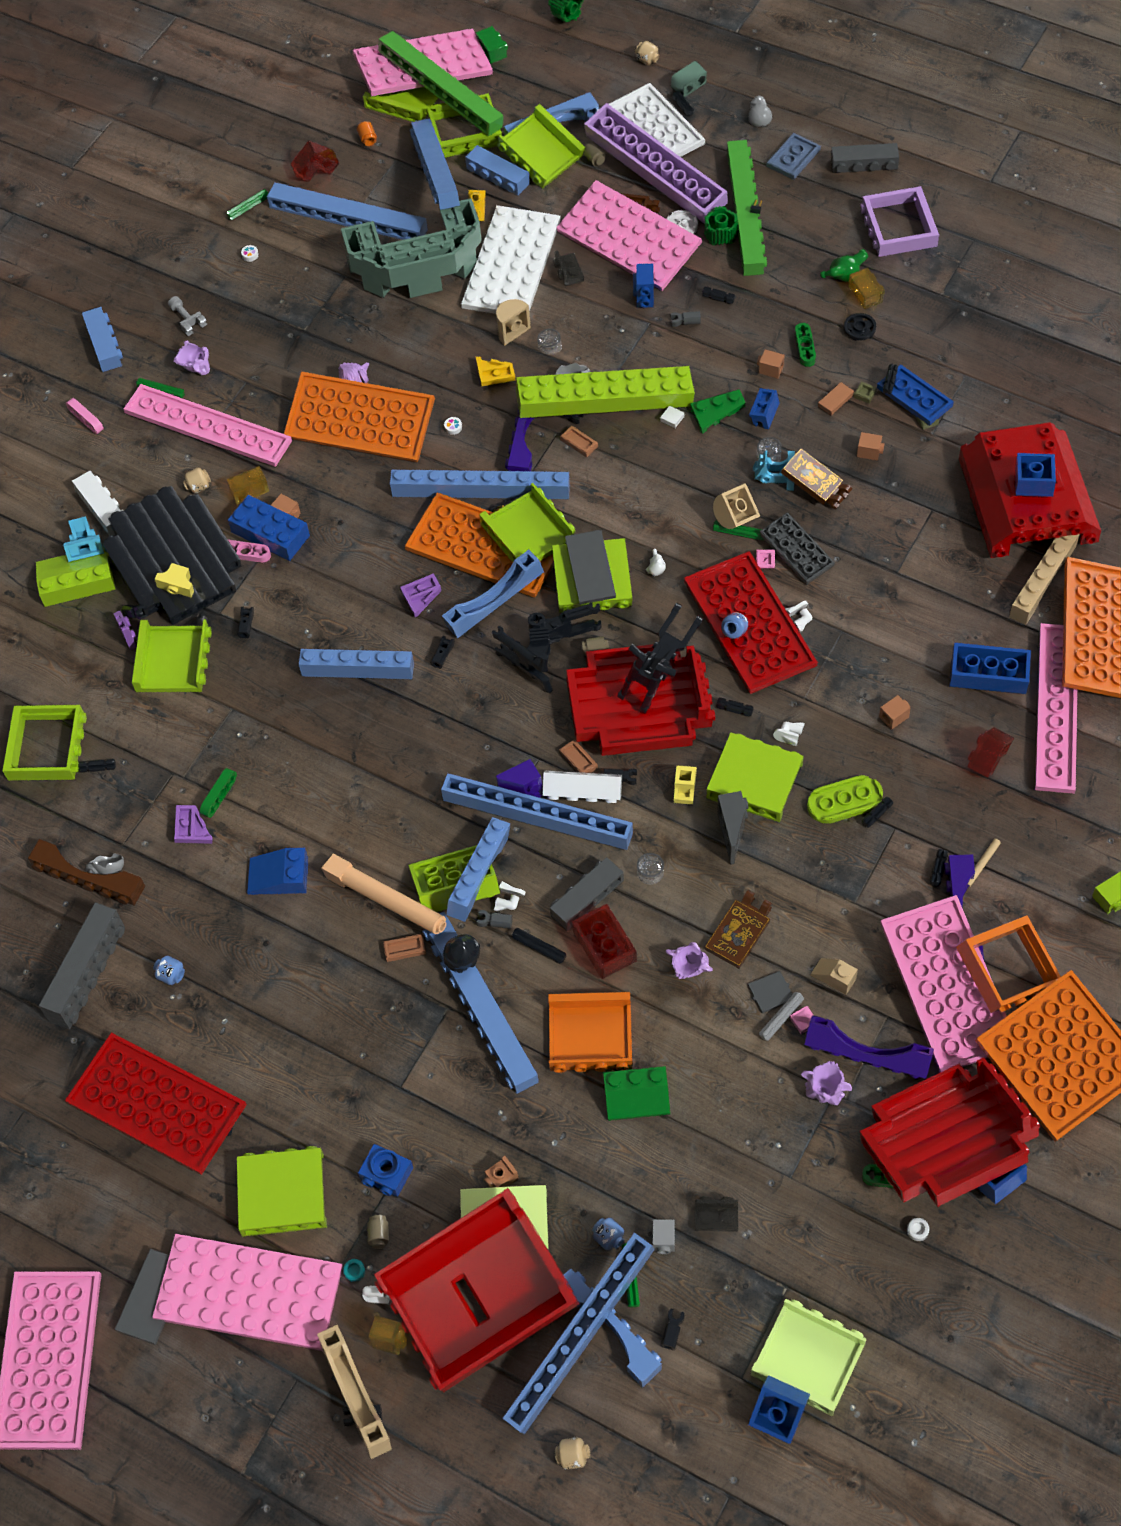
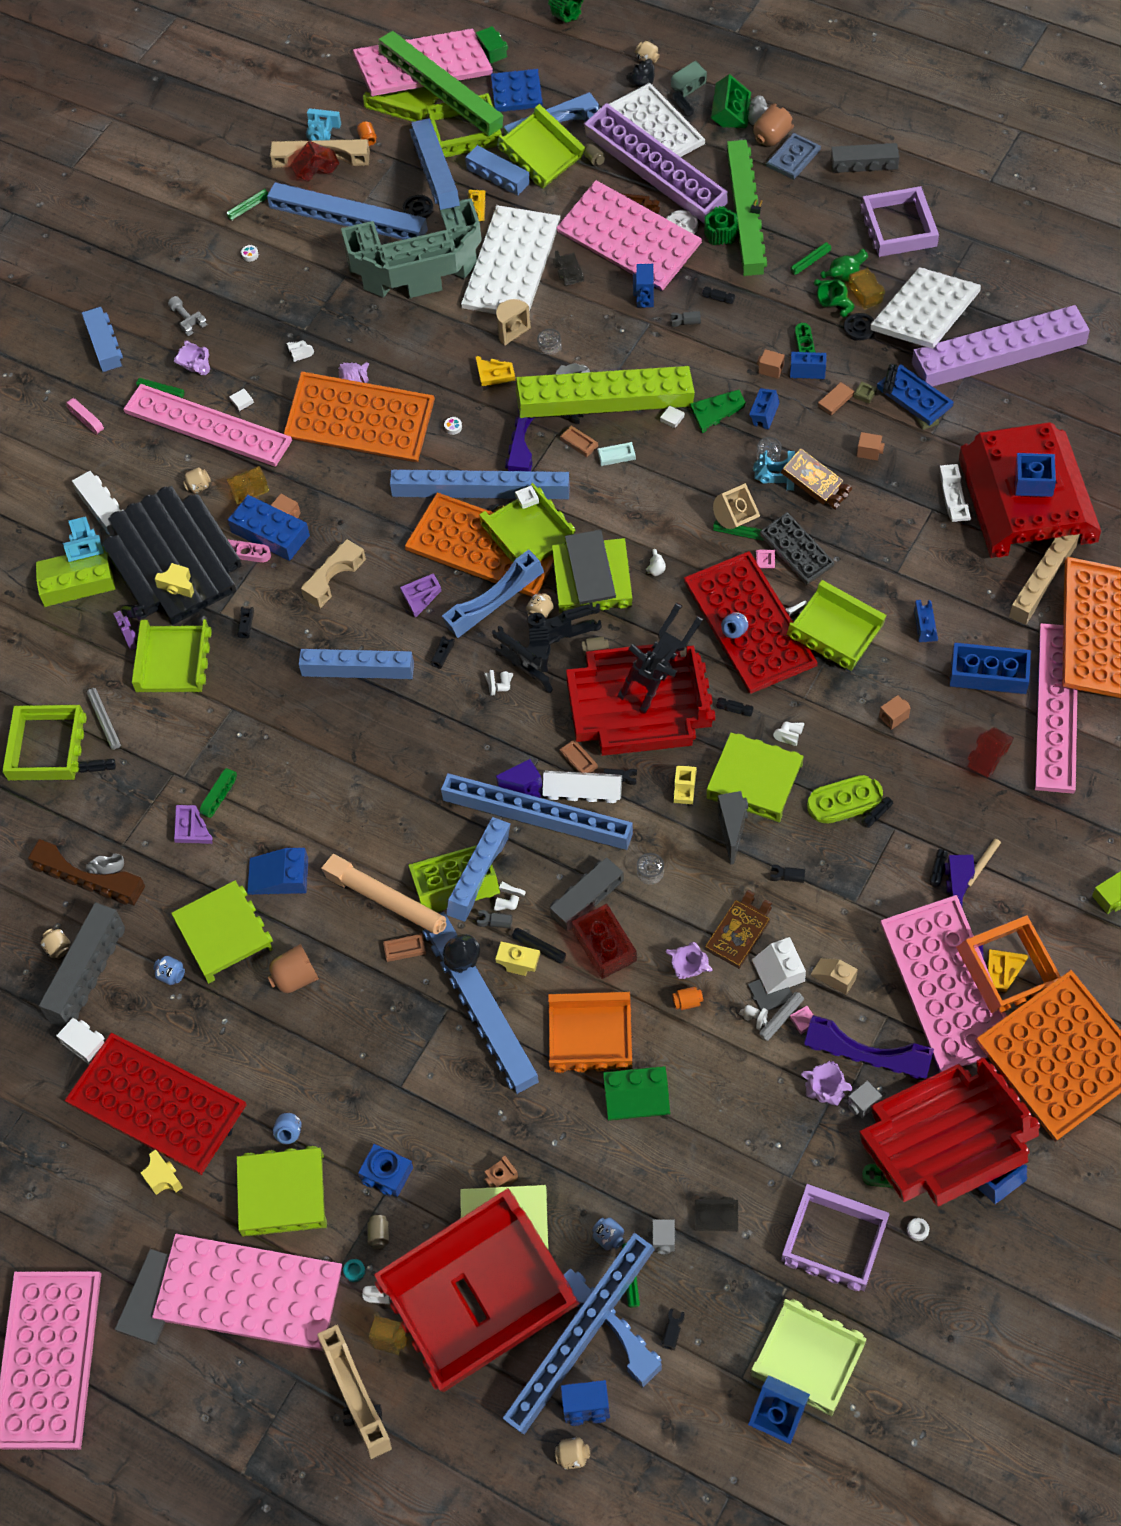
none -> tan head [40,929,71,959]
none -> white brick [57,1018,105,1064]
none -> light grey axle [87,688,121,750]
none -> light yellow brick [140,1150,183,1195]
none -> lime panel [171,880,273,984]
none -> white tile [230,389,254,411]
none -> nougat cylinder [268,944,319,993]
none -> tan arch [270,139,370,168]
none -> medium blue head [273,1113,302,1144]
none -> white piece [287,341,314,362]
none -> tan arch [301,539,366,609]
none -> medium azure tile [306,108,341,141]
none -> black wheel [403,195,434,218]
none -> white piece [484,670,513,696]
none -> blue plate [491,69,543,112]
none -> light yellow brick [495,942,540,976]
none -> white plate [515,485,539,509]
none -> tan head [526,593,554,619]
none -> blue brick [561,1380,610,1426]
none -> light aqua tile [597,442,636,466]
none -> black hair [626,58,655,87]
none -> orange brick [672,986,703,1010]
none -> green slope [711,74,751,128]
none -> white piece [739,1005,768,1030]
none -> white slope [752,937,806,994]
none -> nougat cylinder [753,104,794,146]
none -> black bar [770,865,805,883]
none -> lavender window [781,1184,890,1291]
none -> lime panel [787,580,887,671]
none -> blue hinge [790,352,826,379]
none -> green axle [791,242,831,275]
none -> green piece [814,279,855,317]
none -> light grey brick [848,1081,882,1118]
none -> white plate [871,267,981,349]
none -> lavender brick [912,305,1090,387]
none -> blue hinge [914,600,938,642]
none -> white slope [940,464,971,522]
none -> yellow wing [987,949,1028,993]

